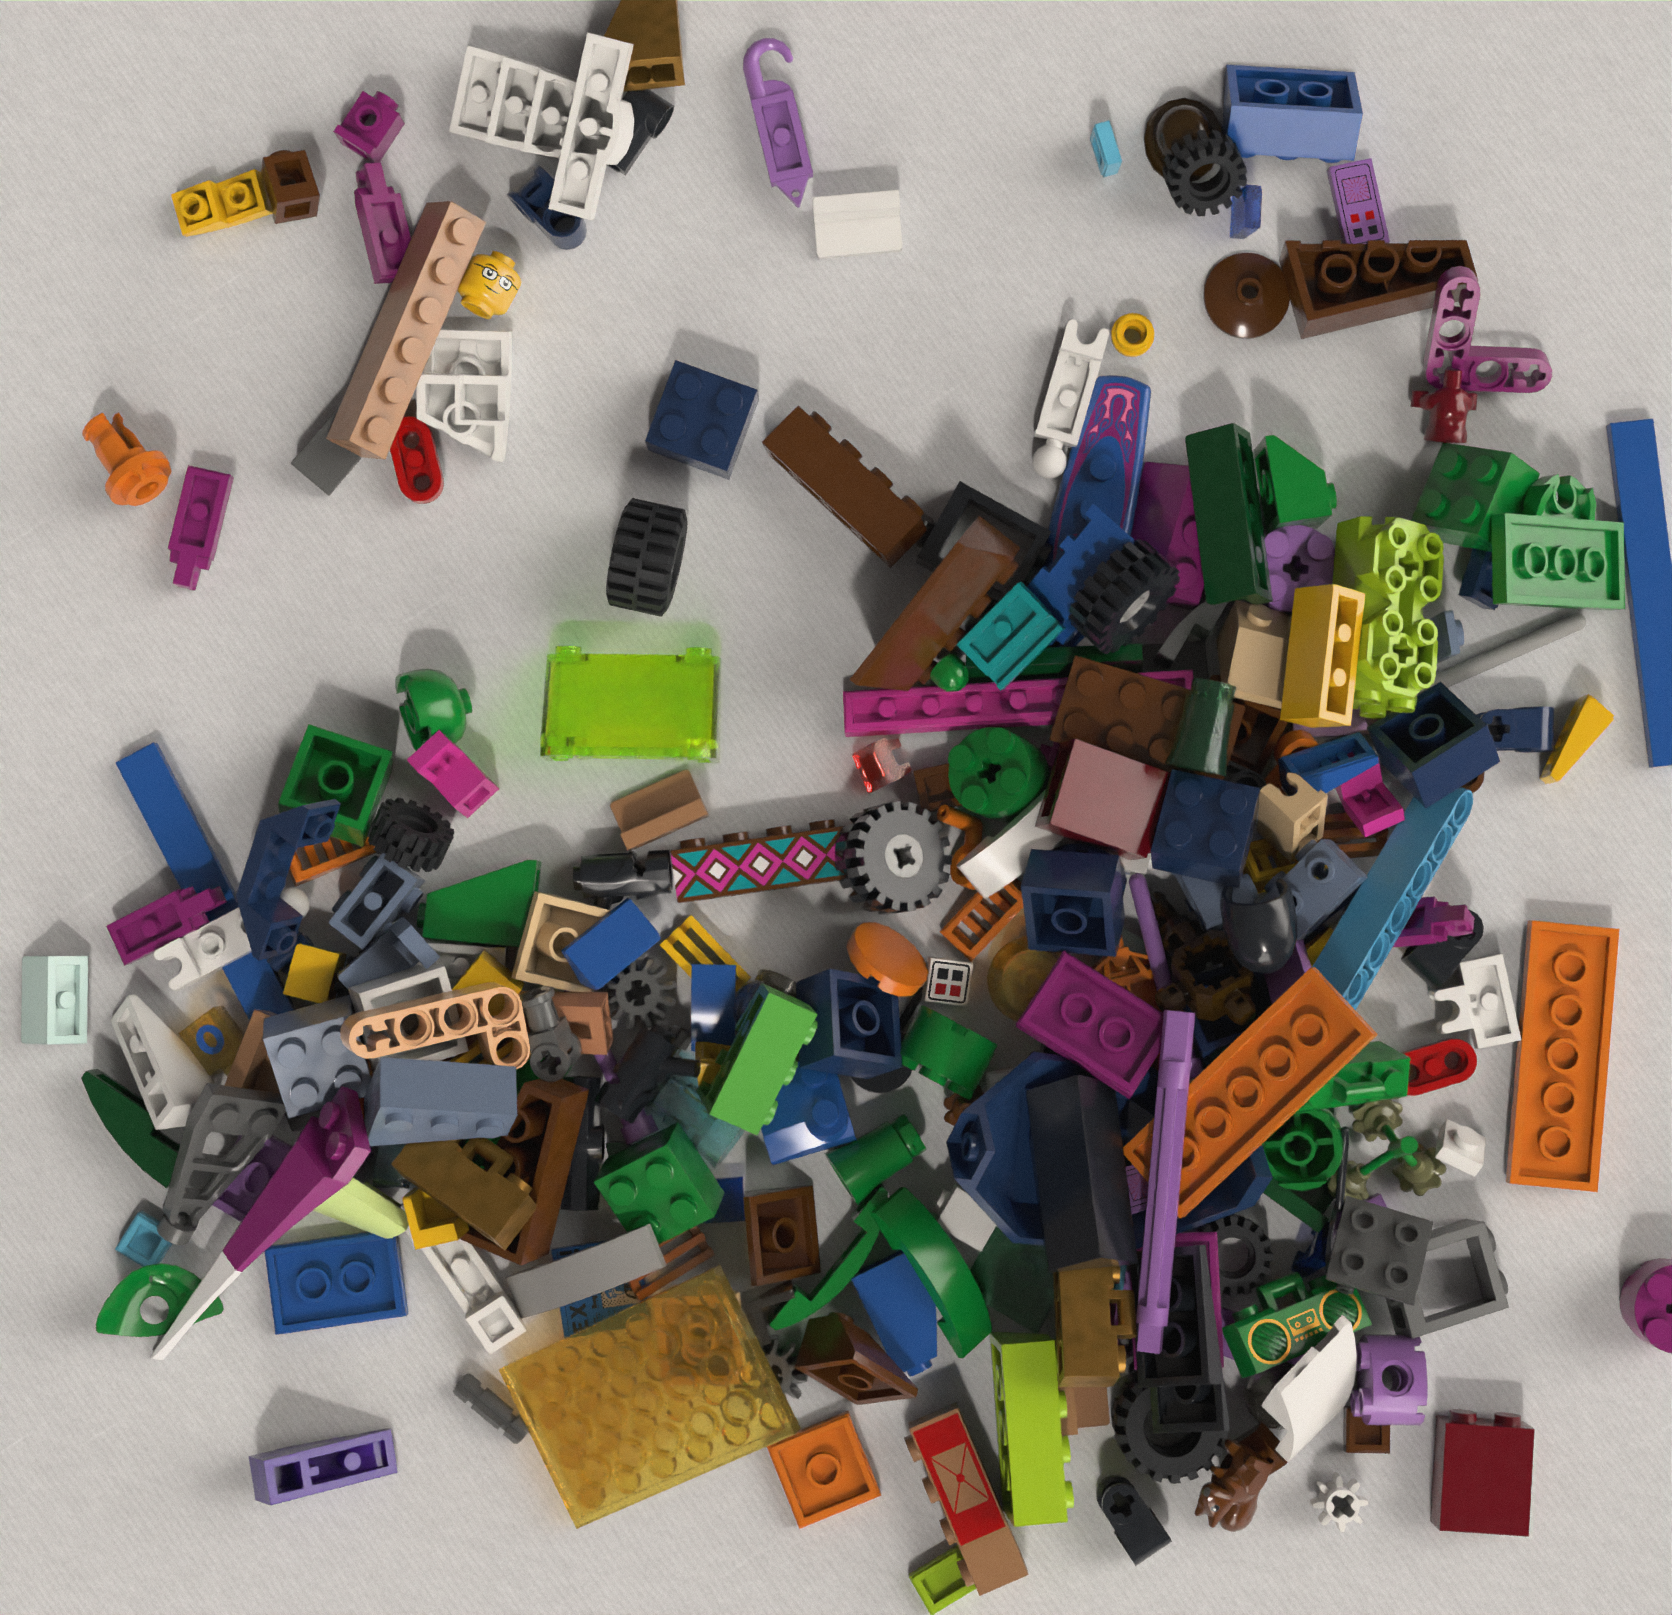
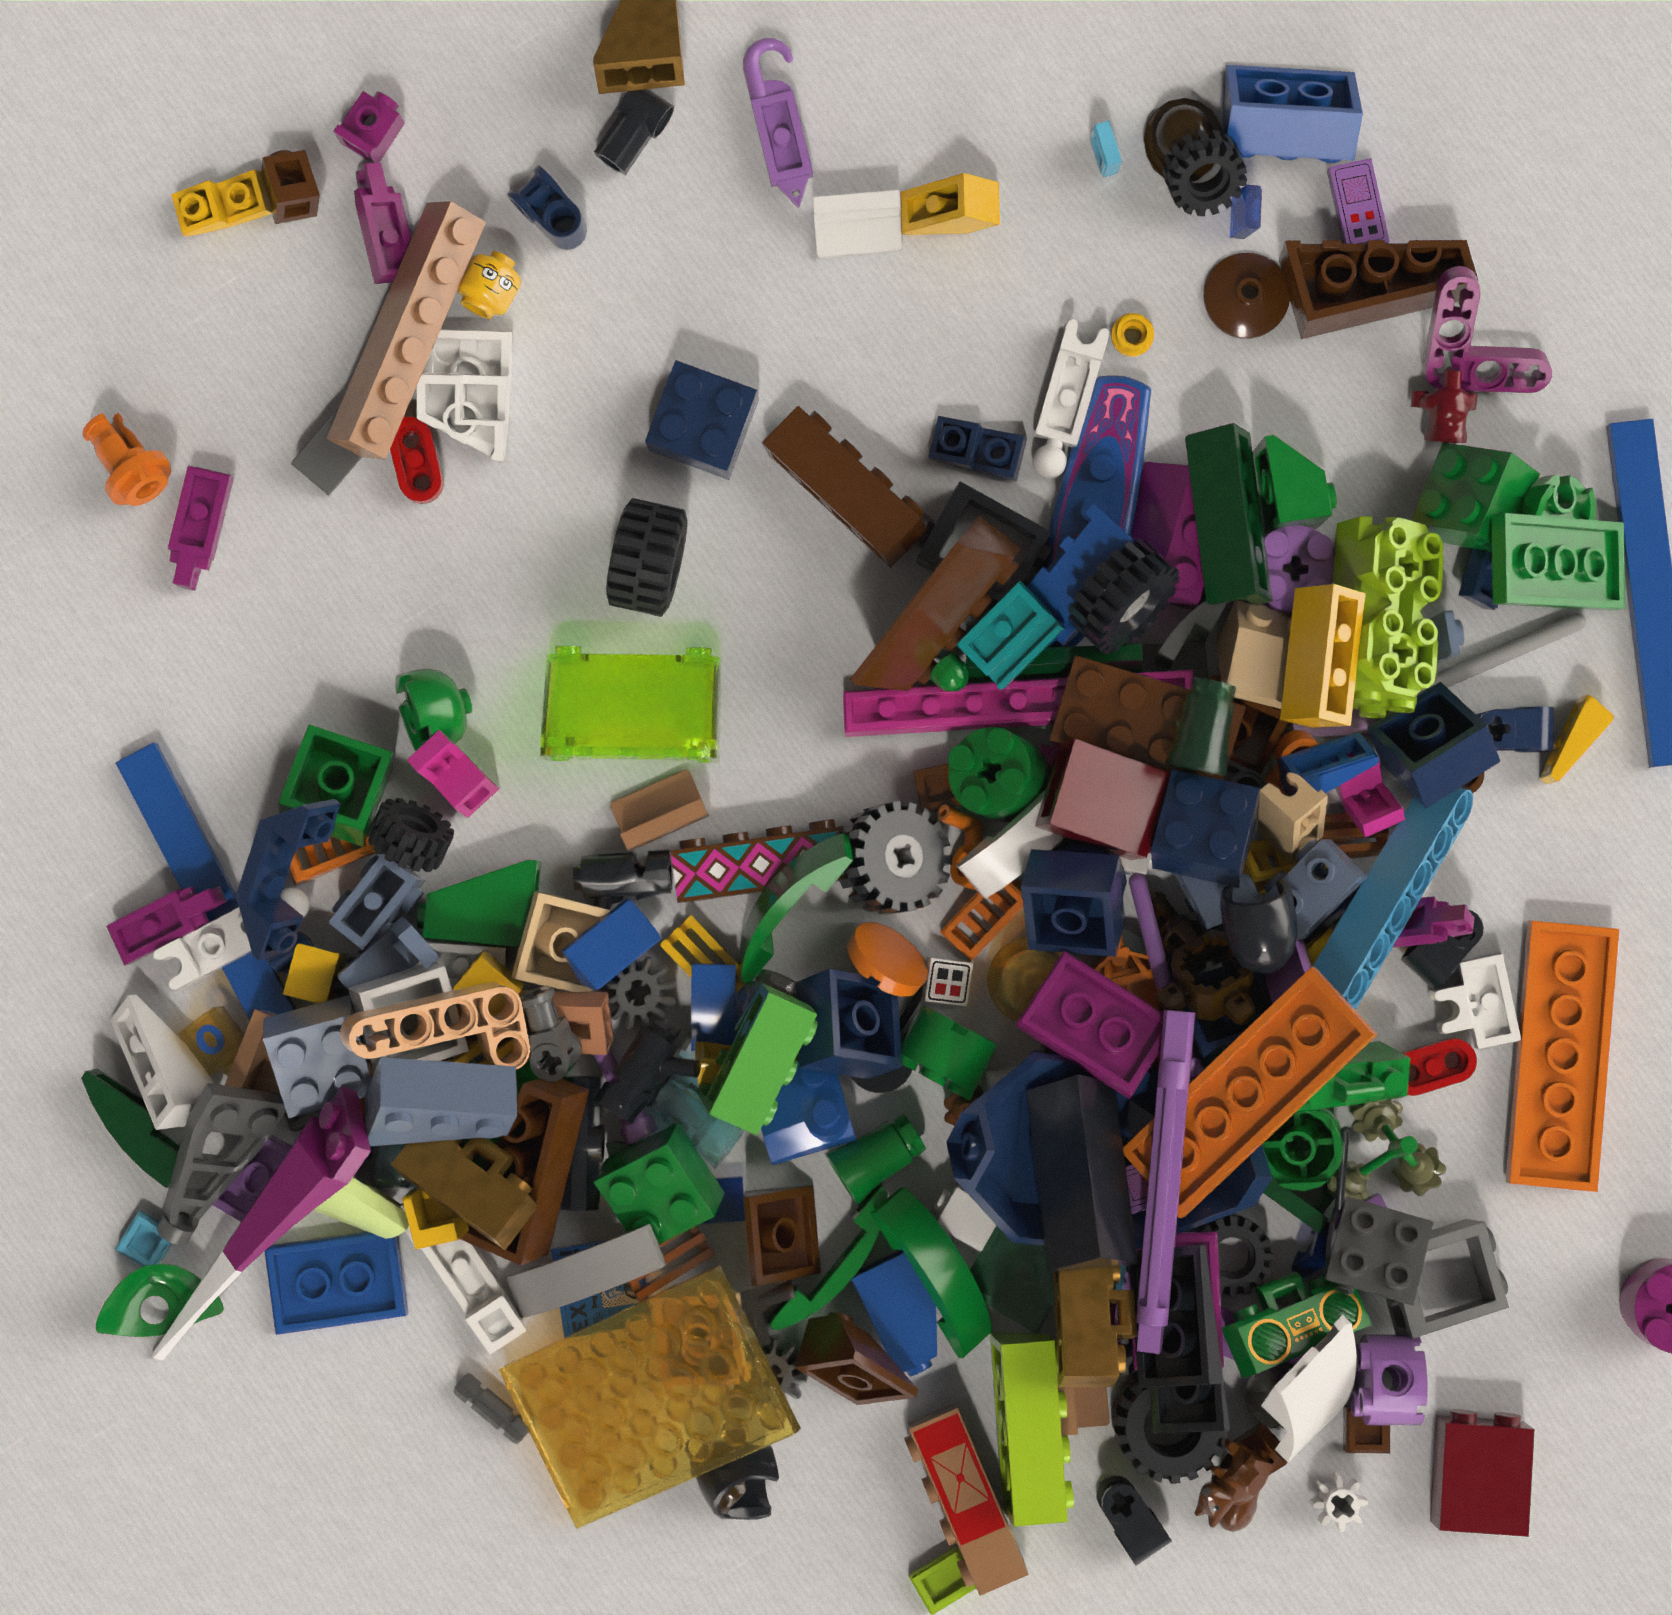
light aqua panel [21,956,88,1045] -> none
slope [248,1429,398,1506] -> none
white slope [449,32,634,220] -> none
orange tile [767,1411,881,1529] -> none
clear red tile [851,738,912,794] -> none
white plate [1435,1119,1486,1177] -> none
none -> black piece [691,1438,779,1520]
none -> green slope [739,833,853,985]
none -> yellow slope [900,173,1000,235]
none -> dark blue slope [928,416,1027,481]

